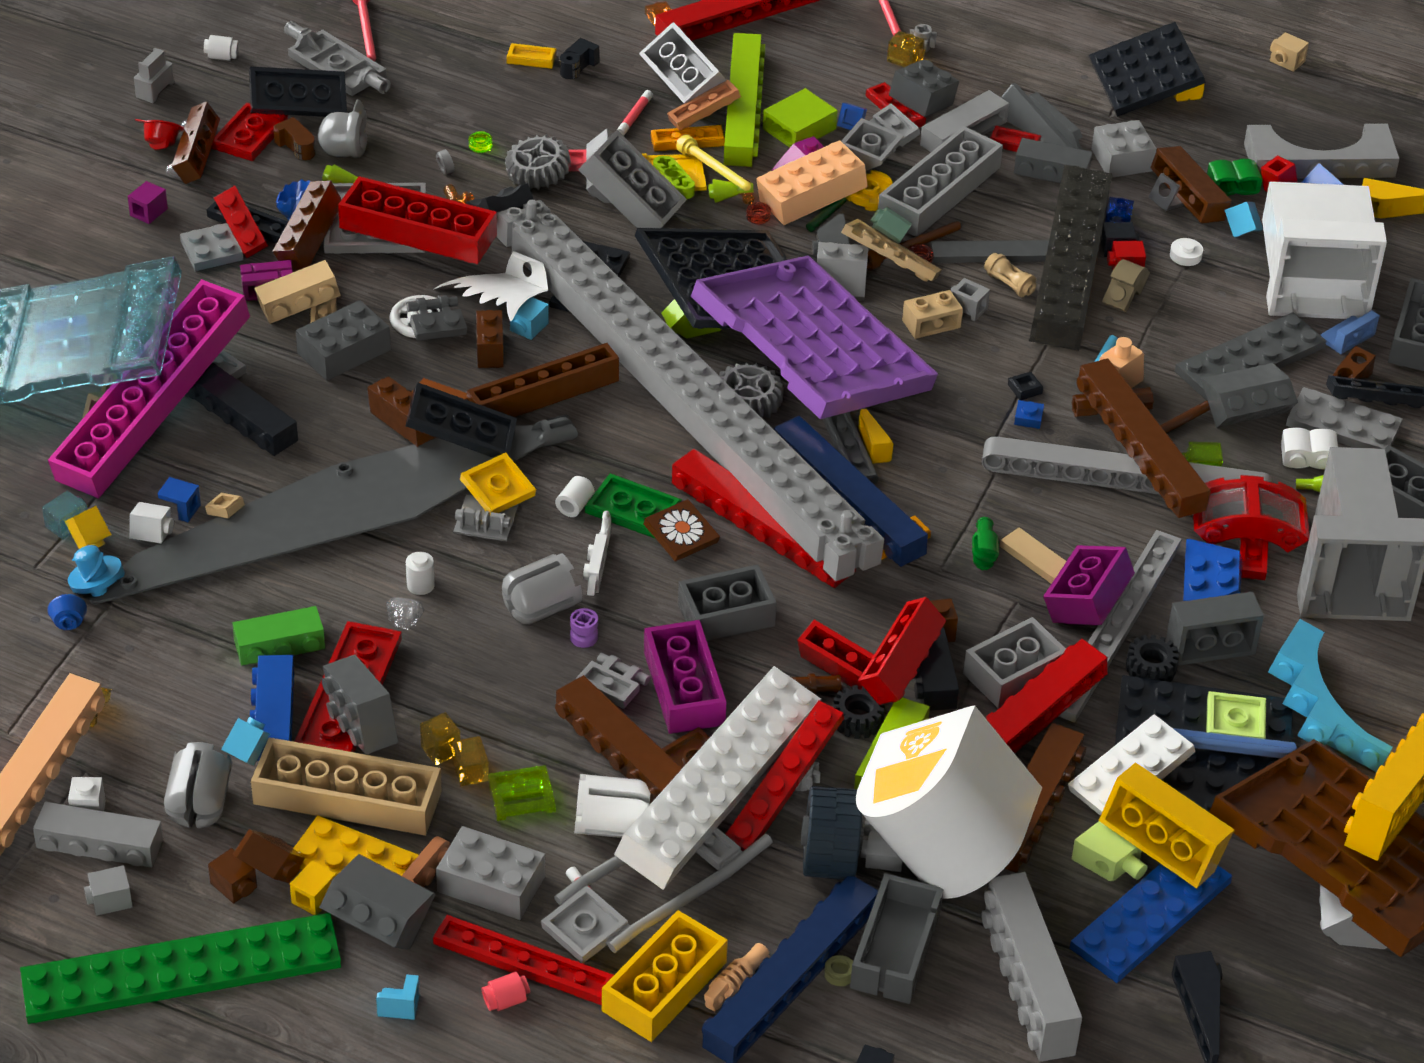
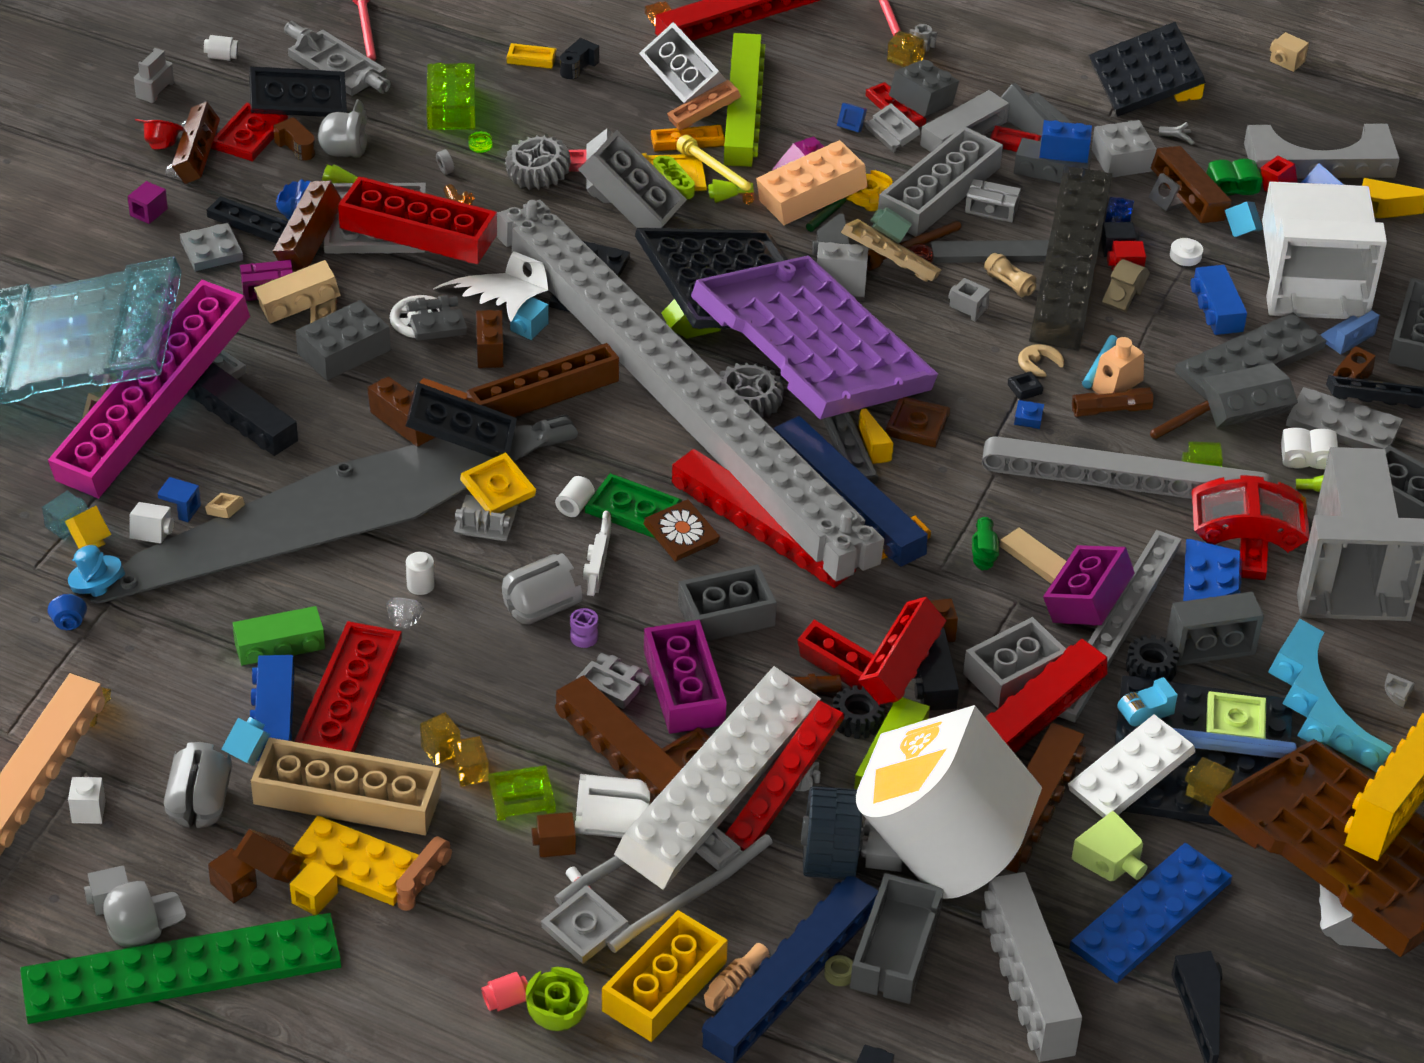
light grey brick [33,802,163,868] -> none
red plate [214,186,268,258] -> none
dark grey slope [319,854,436,950] -> none
dark grey brick [322,654,398,755] -> none
medium azure panel [376,974,420,1020] -> none
red plate [433,915,614,1006] -> none
light grey brick [436,826,545,920] -> none
black brick [466,183,534,212] -> none
coral bar [617,90,653,136] -> none
clear red tile [746,202,771,224] -> none
lime brick [763,88,838,148] -> none
light grey slope [841,118,904,171] -> none
tan brick [902,290,963,339] -> none
reddish brown brick [1077,358,1210,518] -> none
yellow brick [1099,762,1234,888] -> none
none -> light grey piece [103,881,186,948]
none -> clear neon green brick [427,63,475,130]
none -> lime cylinder [526,967,589,1031]
none -> reddish brown brick [531,812,576,857]
none -> reddish brown tile [885,397,950,448]
none -> light grey brick [965,179,1021,223]
none -> tan head [1018,344,1064,377]
none -> blue brick [1039,120,1092,163]
none -> medium azure leg [1117,677,1178,726]
none -> light grey bar [1159,122,1195,145]
none -> clear yellow brick [1185,757,1235,806]
none -> blue brick [1191,265,1247,335]
none -> light grey tile [1385,673,1415,708]

